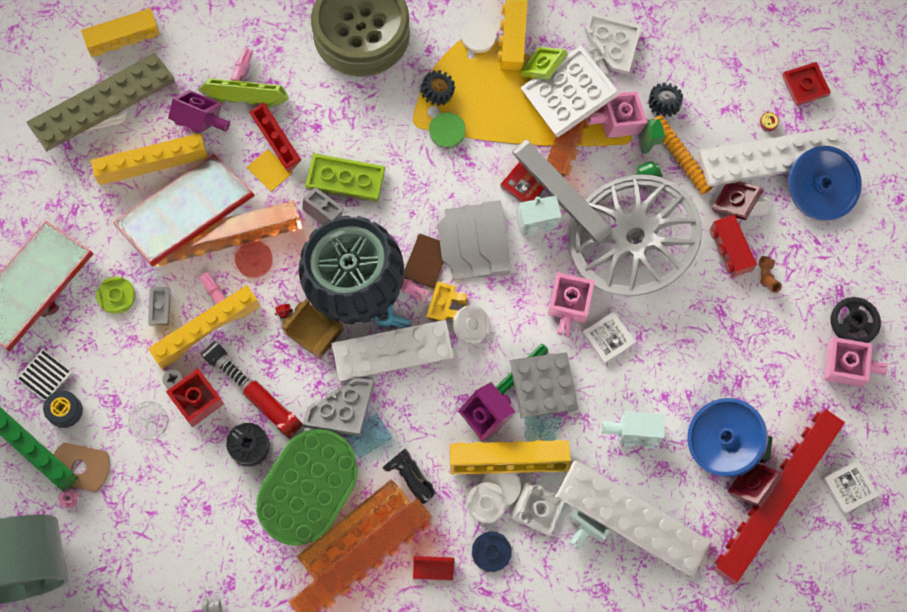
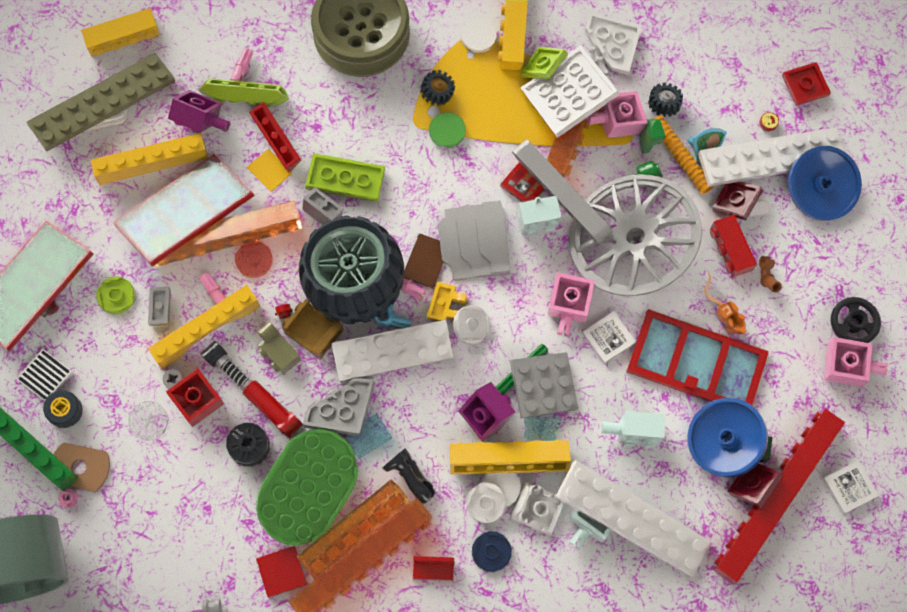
none -> red tile [256,546,307,598]
none -> olive hinge [257,322,301,375]
none -> door [626,309,769,406]
none -> shield [688,128,727,167]
none -> orange animal [704,273,747,334]

